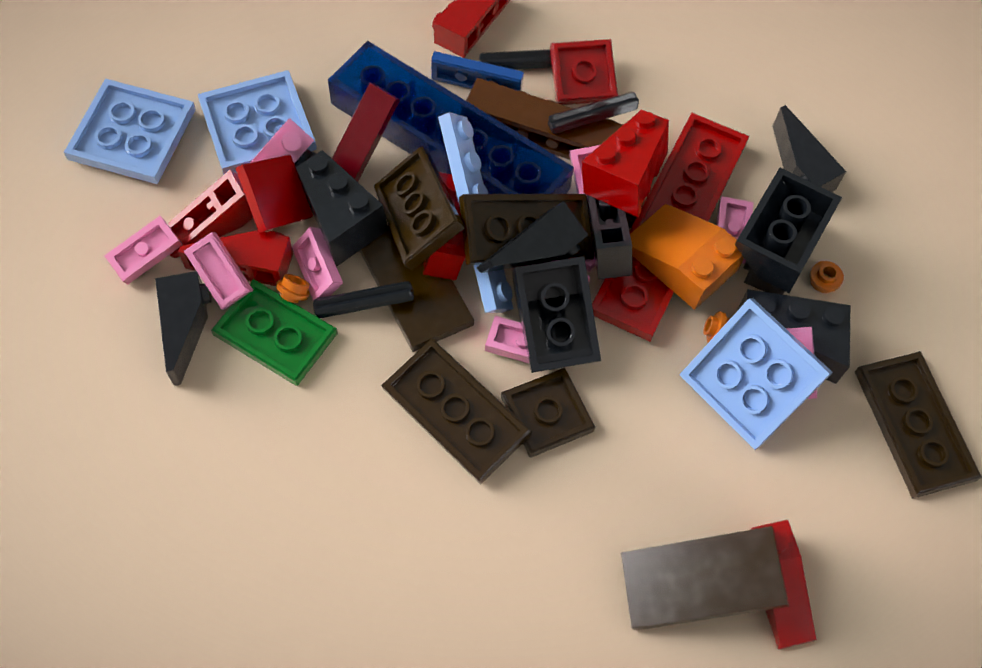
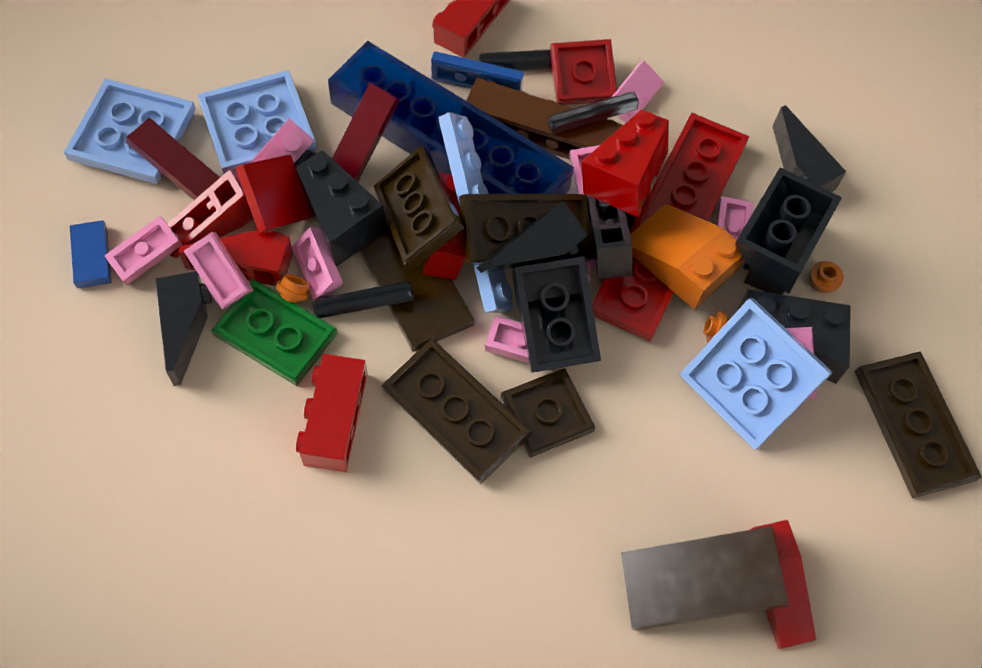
none -> blue tile [69,220,112,289]
none -> dark red tile [126,118,220,200]
none -> red brick [296,354,368,472]
none -> bright pink tile [612,60,664,123]

